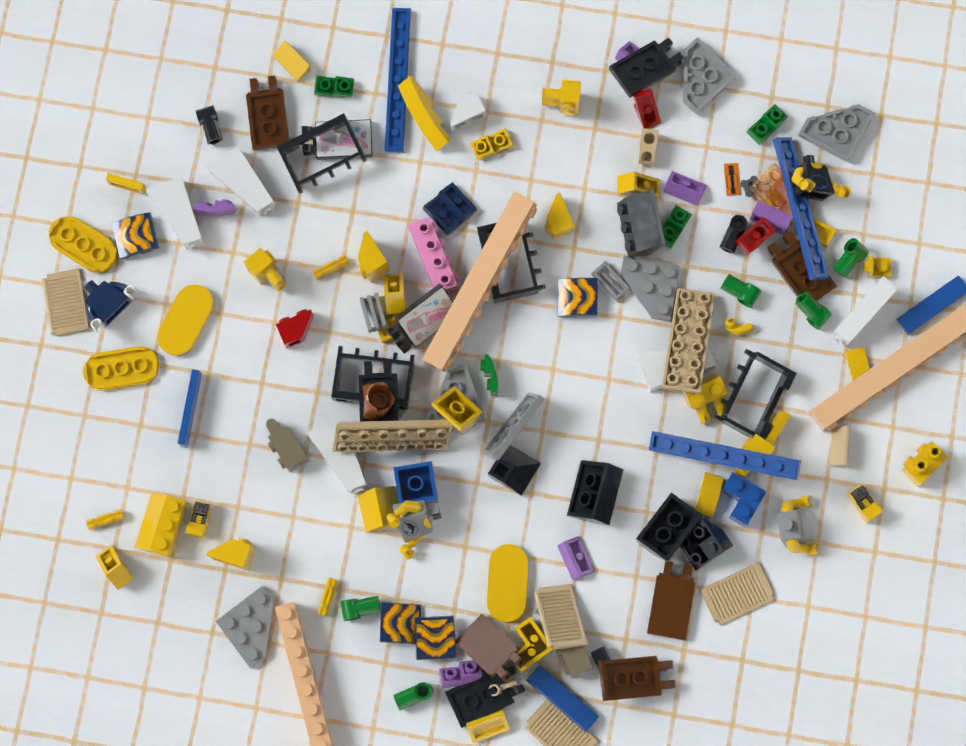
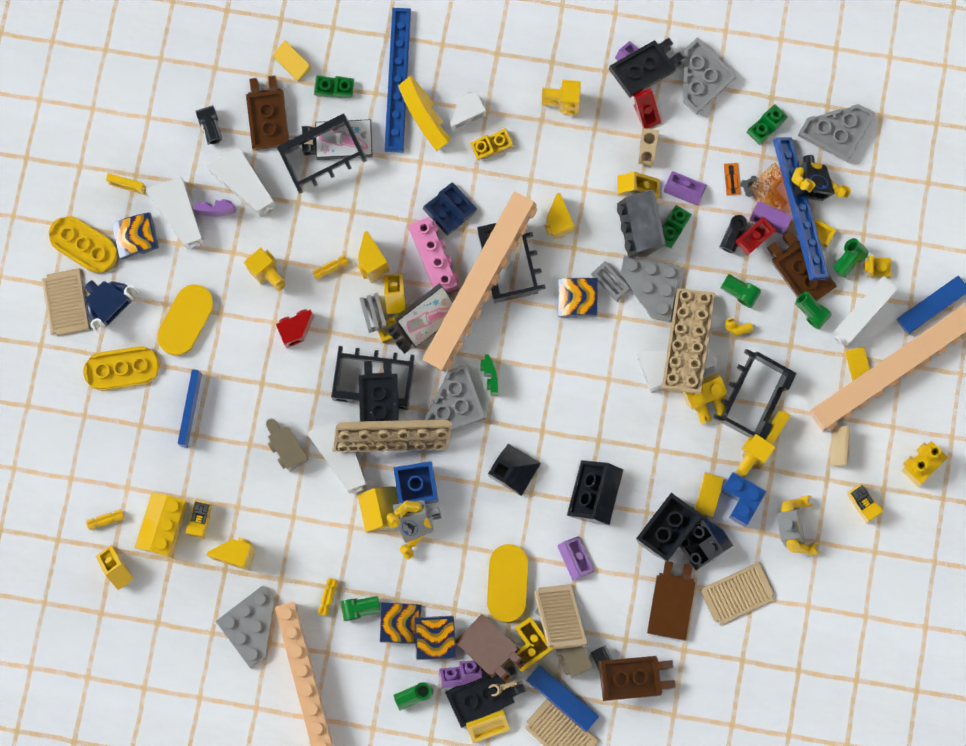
dark orange hair [362,382,395,420] -> none
yellow slope [431,386,482,434] -> none
light grey tile [482,393,545,460] -> none
blue tile [649,431,801,480] -> none

